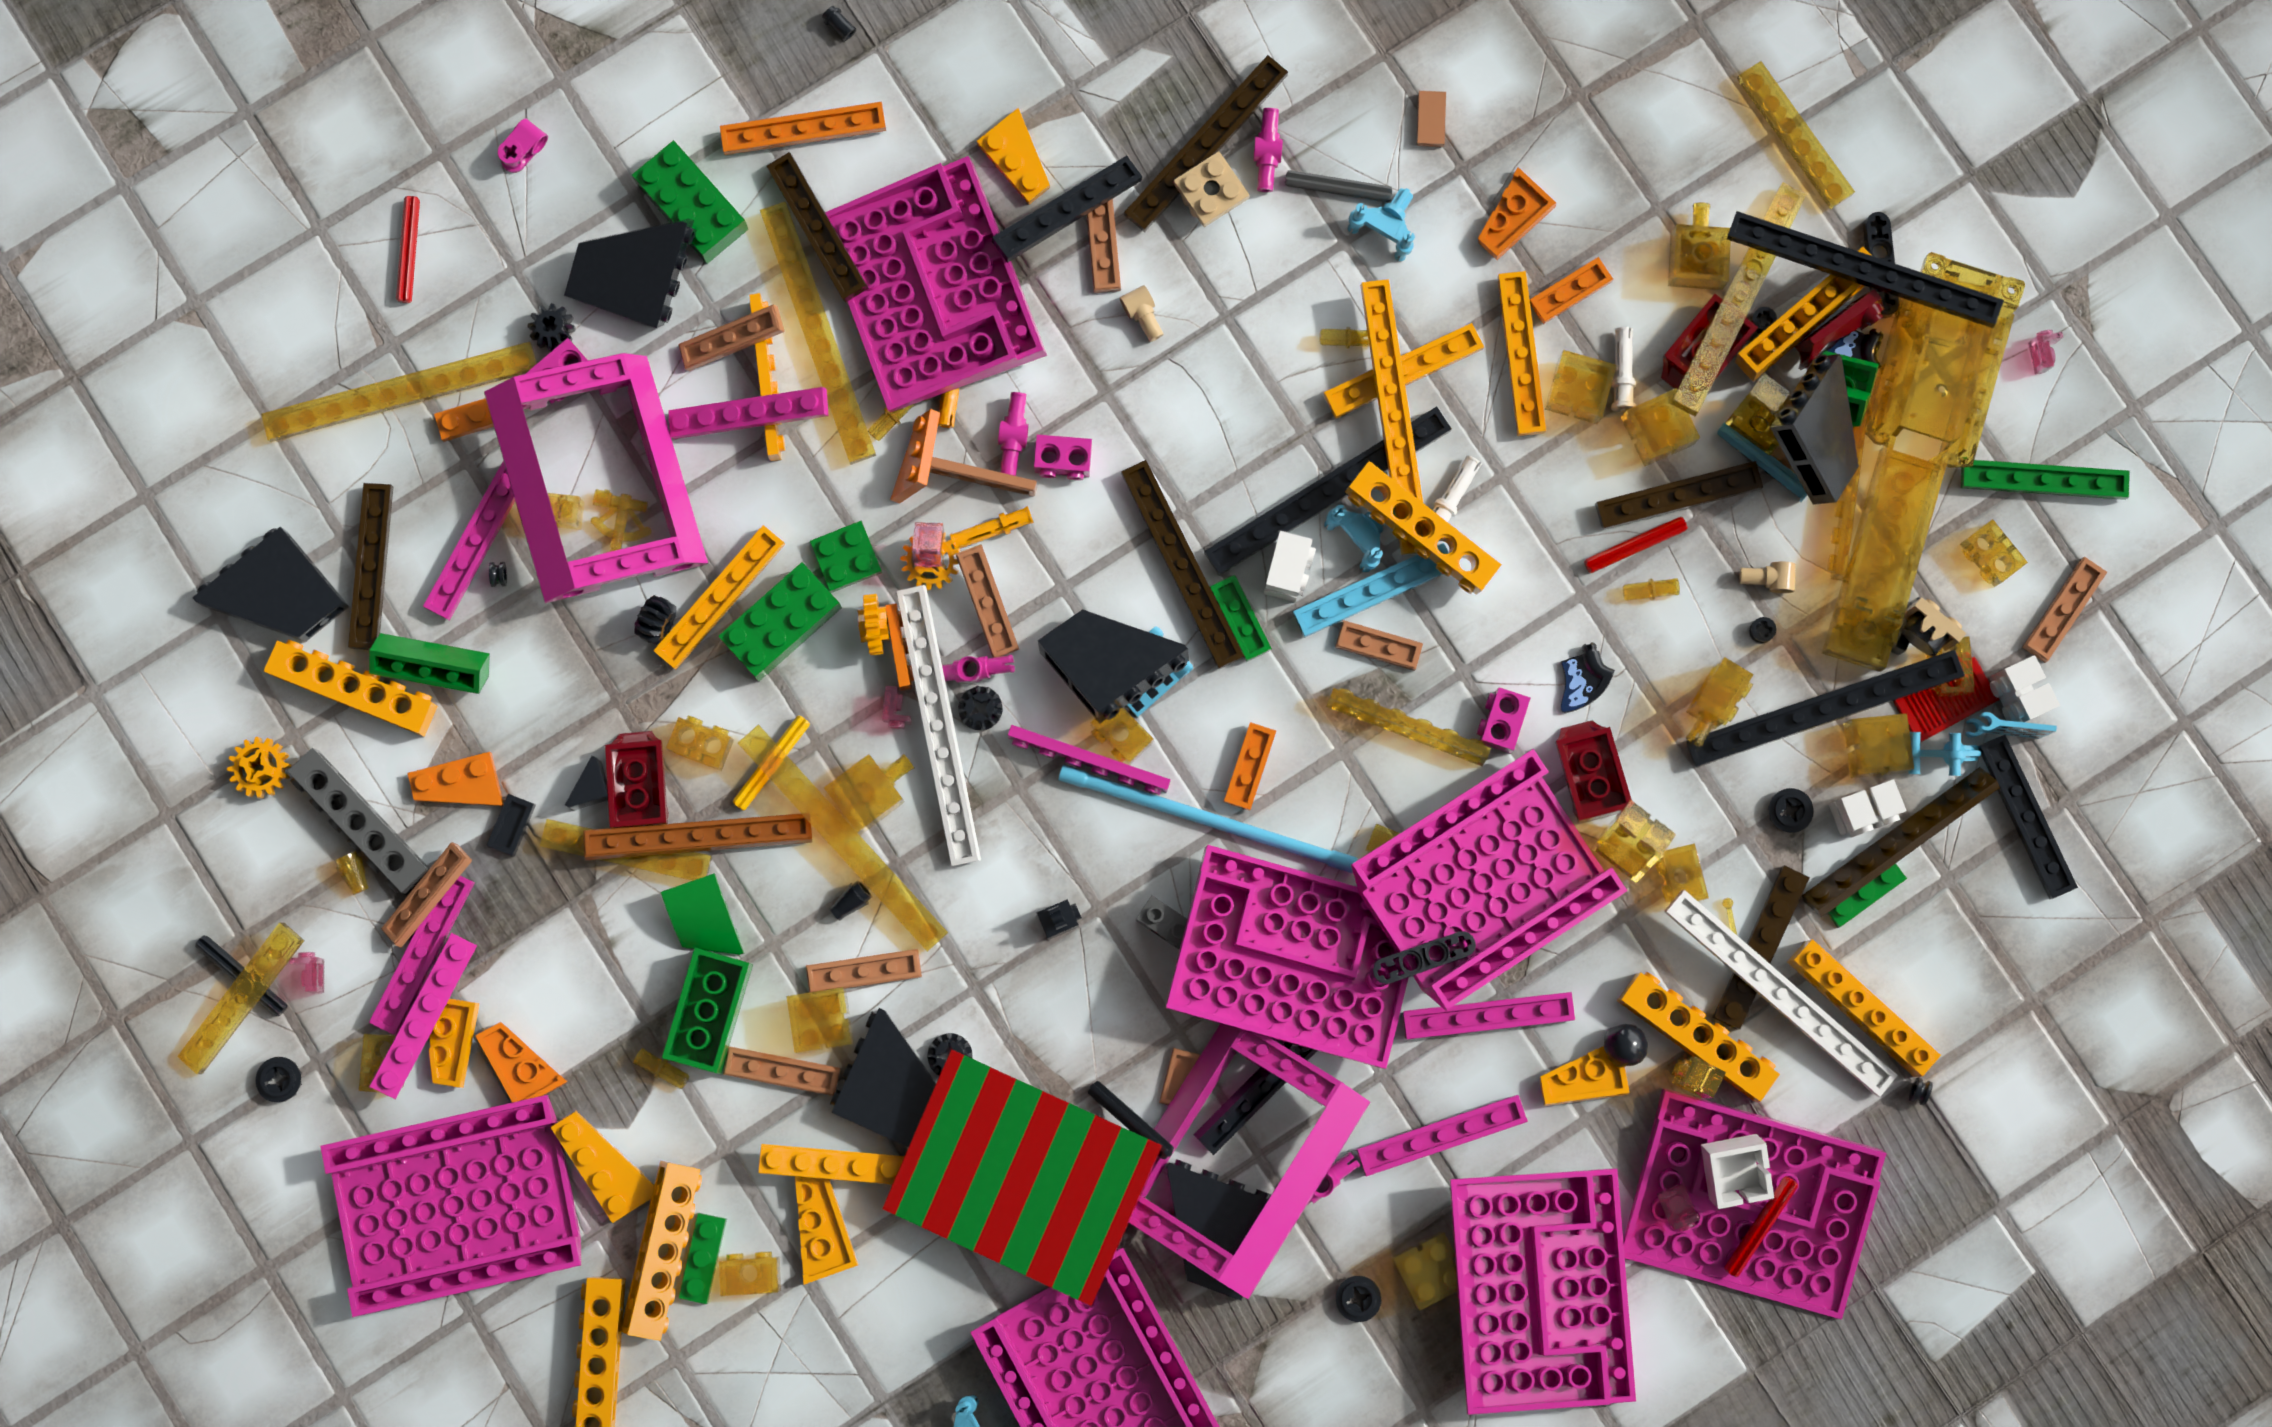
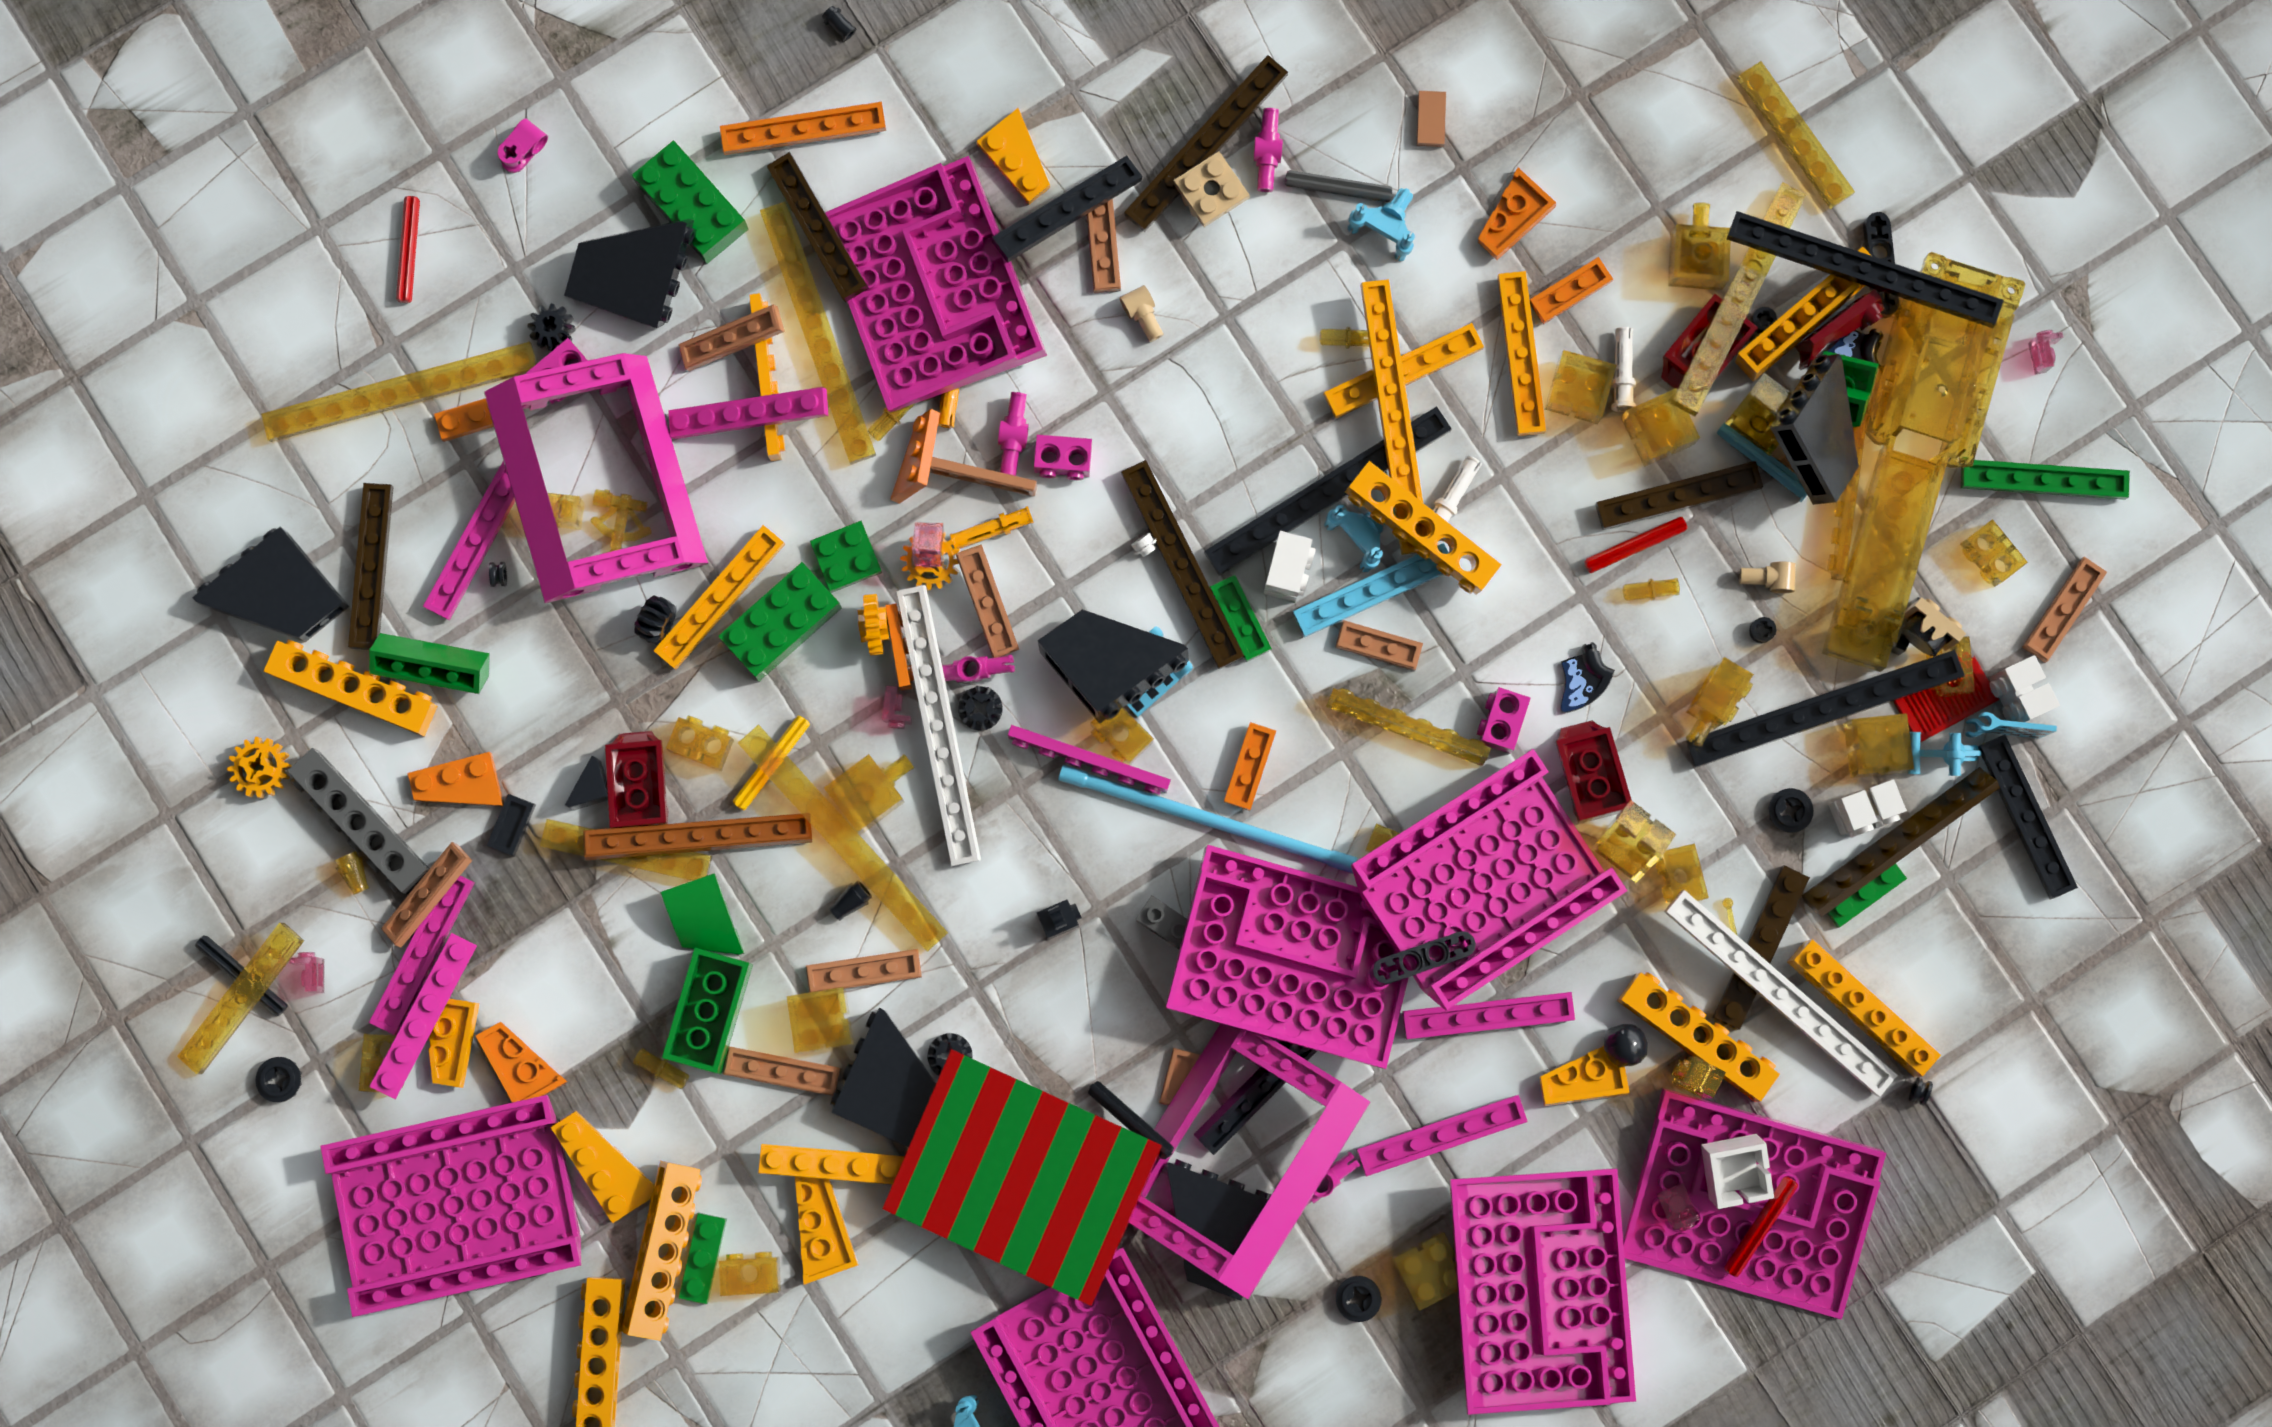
none -> white plate [1131,533,1157,557]

